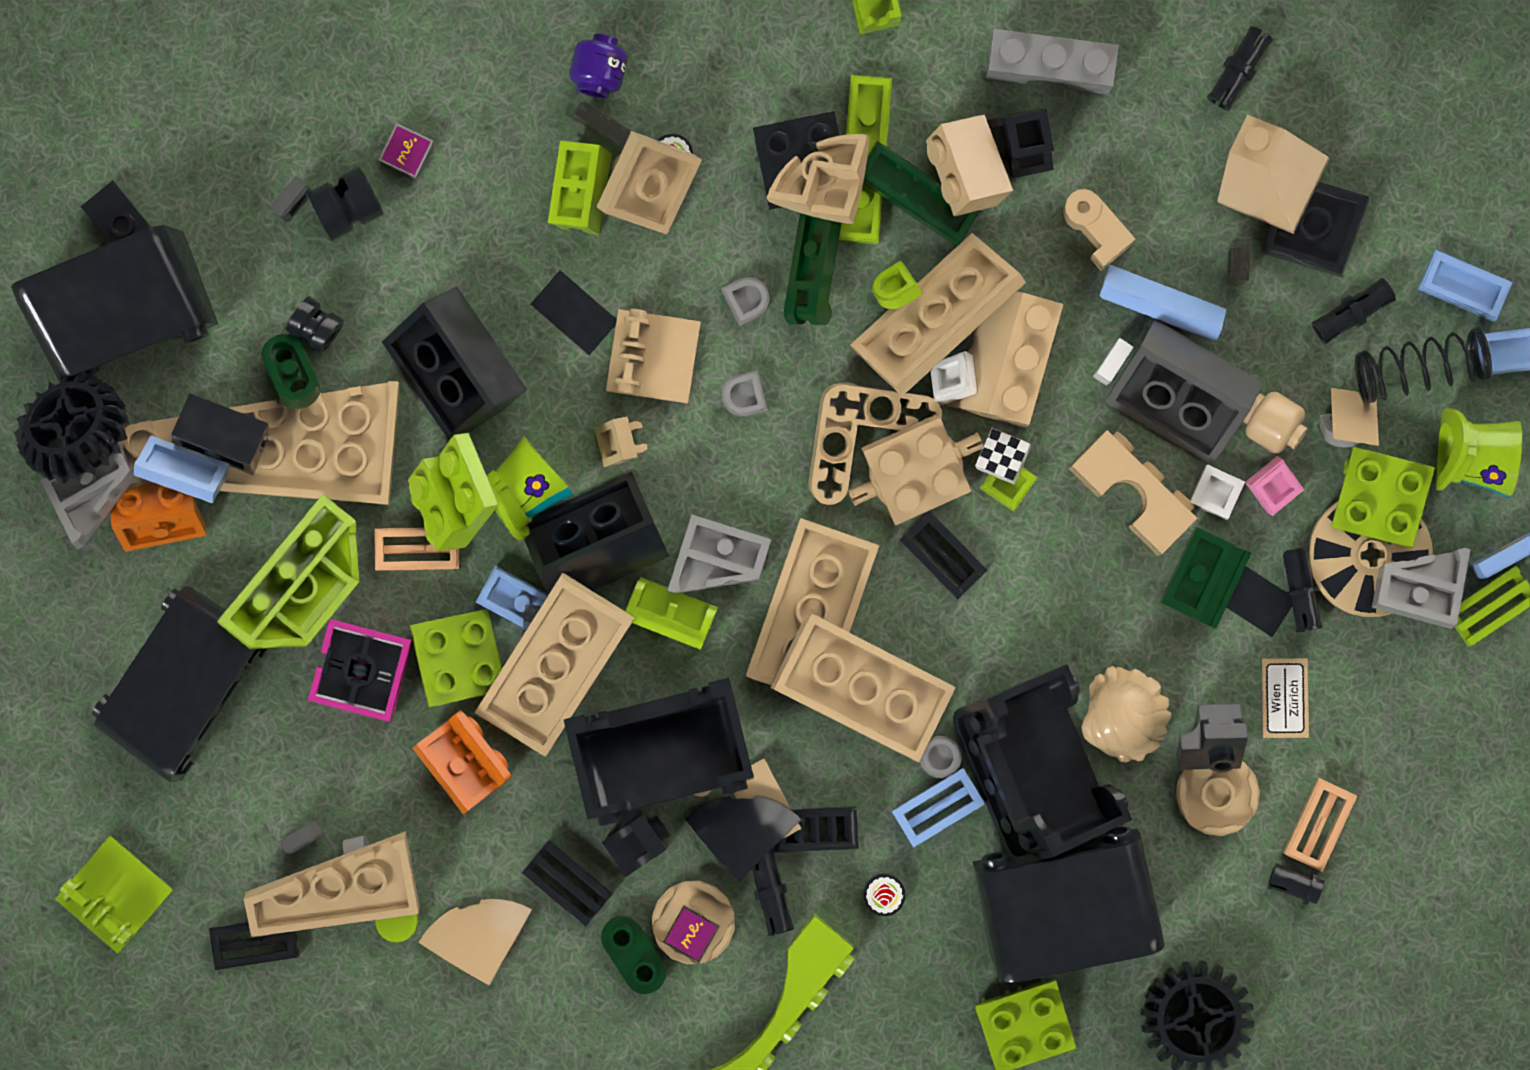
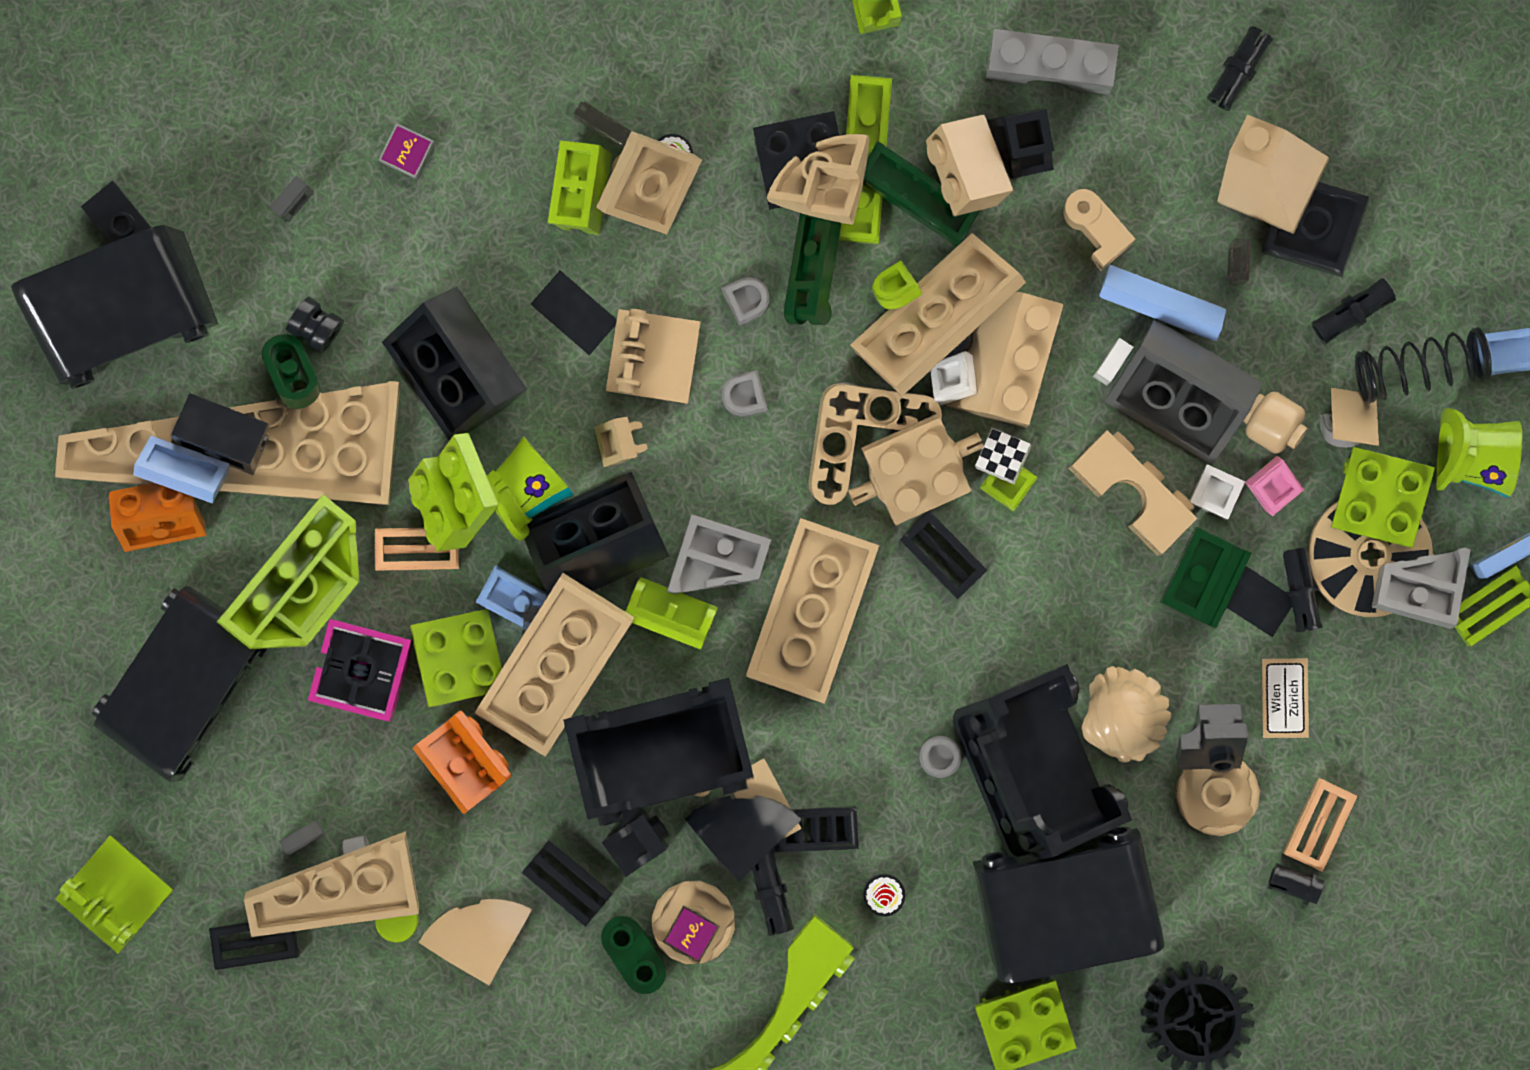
black gear [14,373,130,484] -> none
light grey wing [41,443,136,549] -> none
black wheel [307,166,384,241] -> none
dark purple head [569,34,628,99] -> none
tan plate [770,612,956,762] -> none
light blue tile [892,768,985,847] -> none
light blue tile [1418,250,1513,322] -> none

